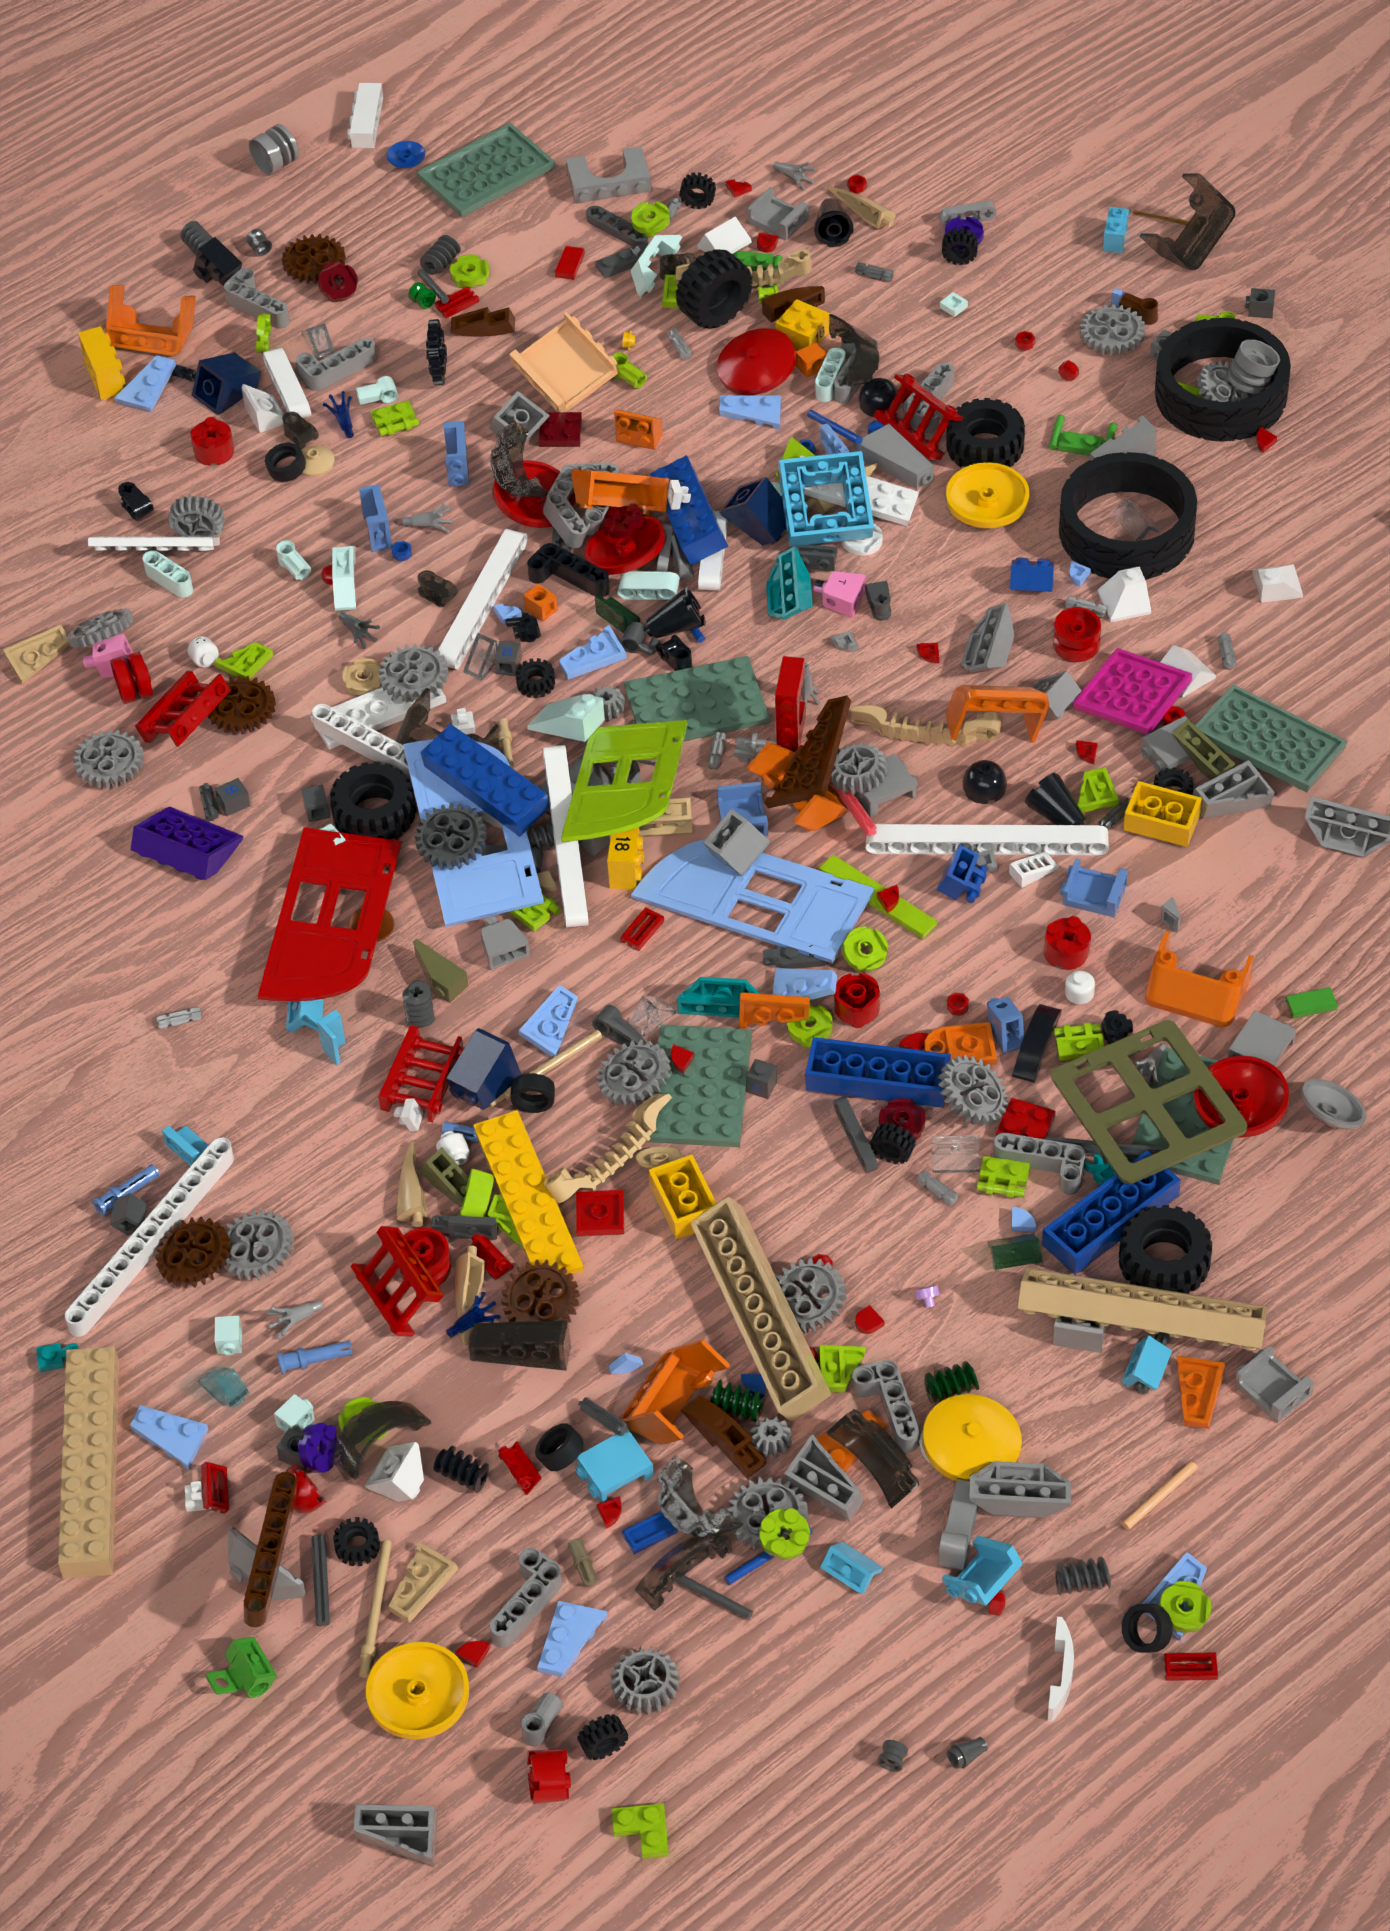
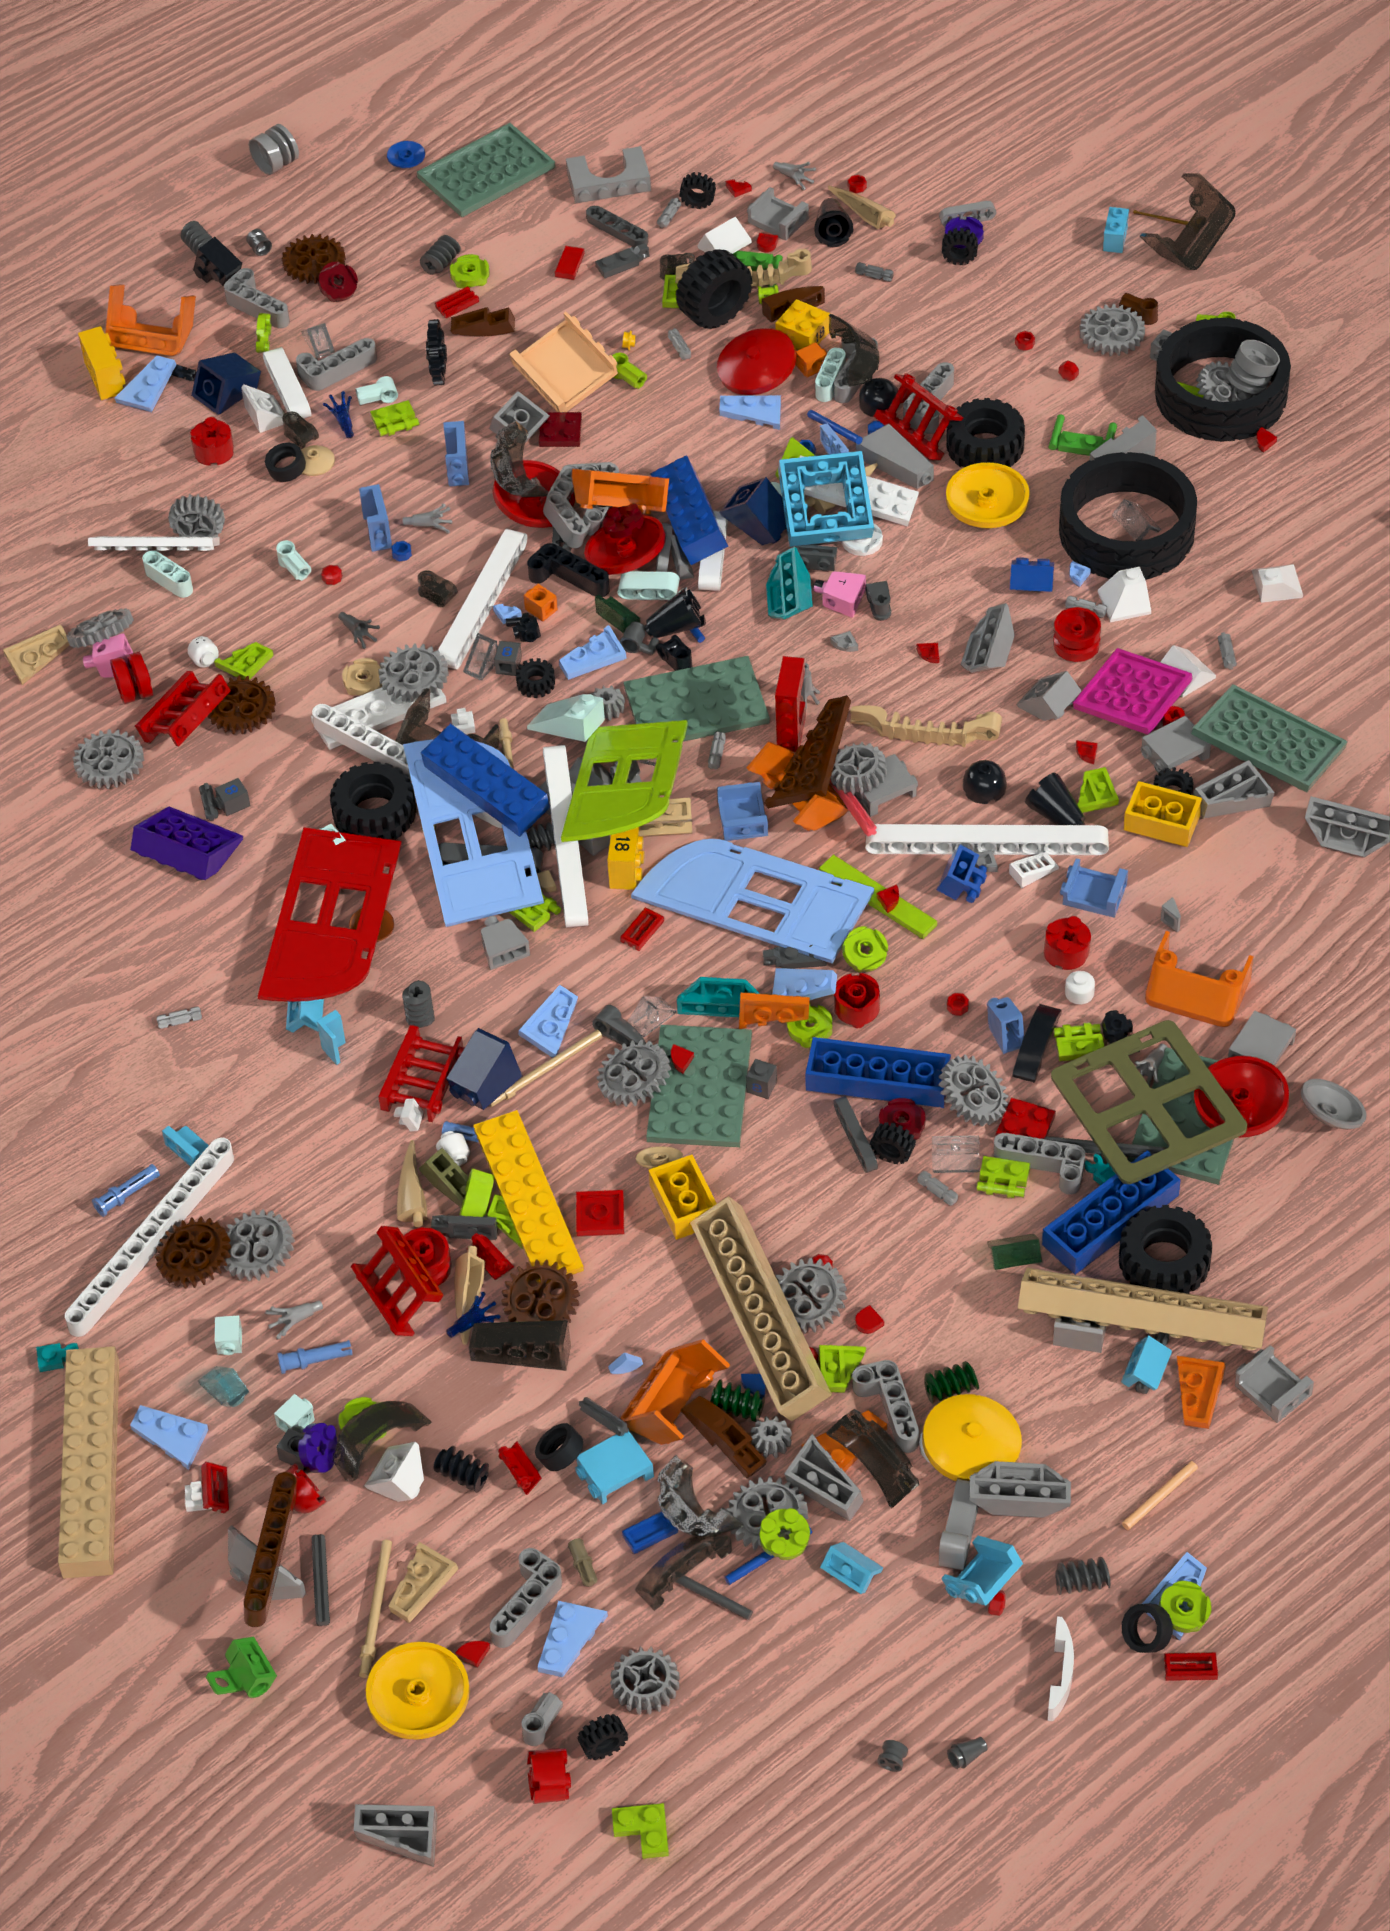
dark grey brick [110,1193,147,1235] -> none
black piece [118,482,154,521] -> none
dark grey brick [301,784,330,822] -> none
light aqua slope [332,546,356,611] -> none
black tyre [333,1517,380,1567] -> none
white brick [347,83,383,148] -> none
green wheel [408,282,436,309] -> none
olive slope [413,939,468,1003] -> none
dark grey gear [414,803,487,870] -> none
dark grey bar [418,269,449,304] -> none
black tyre [510,1073,555,1113] -> none
tan piece [543,1093,672,1203] -> none
red tile [596,1496,622,1529] -> none
orange slope [614,409,663,450] -> none
light aqua slope [630,235,682,297] -> none
lime plate [631,201,670,237] -> none
white tile [667,480,691,510] -> none
light grey slope [703,809,770,876] -> none
light grey hips [734,733,776,763] -> none
red tile [899,1033,929,1051] -> none
lavender tile [914,1285,940,1308] -> none
orange plate [924,1022,997,1066] -> none
light aqua plate [940,292,968,317] -> none
orange windscreen [945,685,1049,743] -> none
light blue tile [1012,1207,1036,1232] -> none
dark grey axle [1099,798,1130,830] -> none
light blue tile [1111,288,1125,308] -> none
olive slope [1172,719,1235,780] -> none
dark grey brick [1245,288,1275,318] -> none
bright green tile [1286,987,1338,1019] -> none

